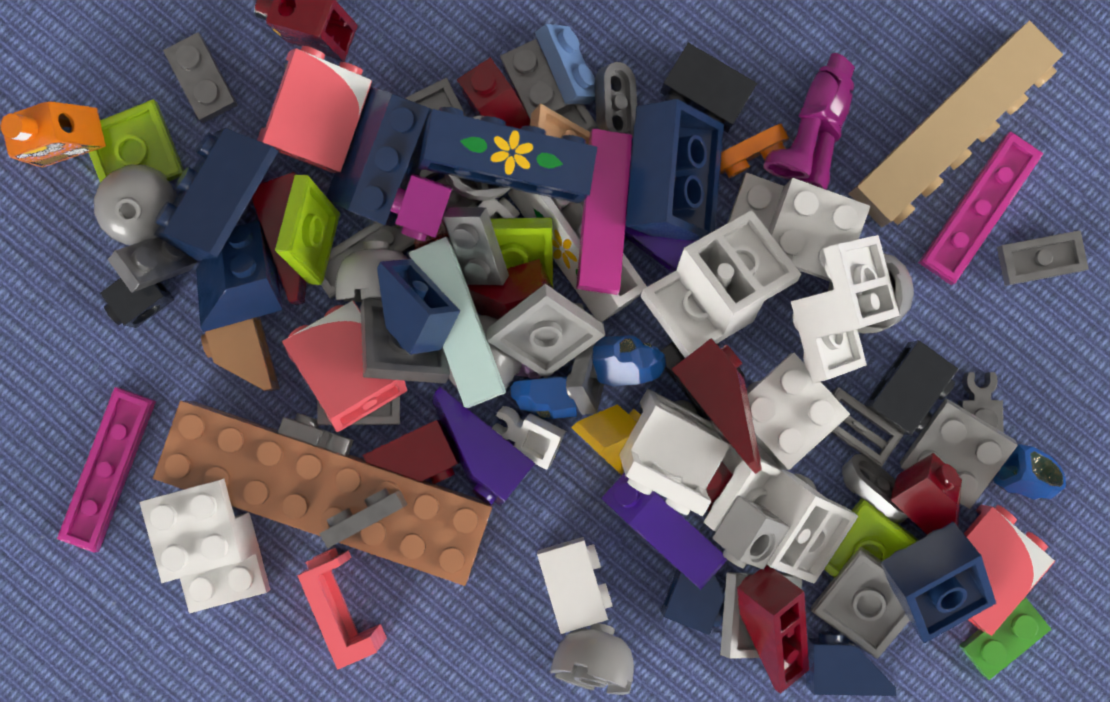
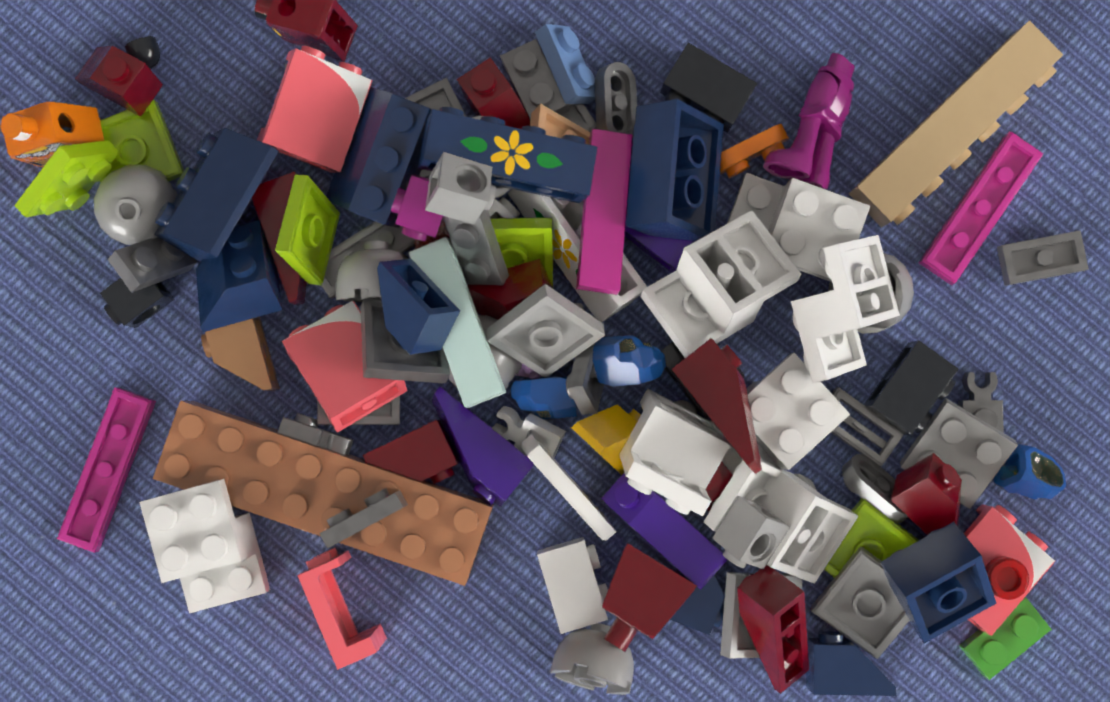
flat silver plate [163,32,238,123] -> none
none -> lime plate [14,140,119,218]
none -> dark red slope [75,45,163,117]
none -> black hinge [124,36,160,69]
none -> light grey brick [425,152,496,224]
none -> white tile [521,434,616,541]
none -> dark red torso [602,543,697,652]
none -> red tile [985,557,1029,600]

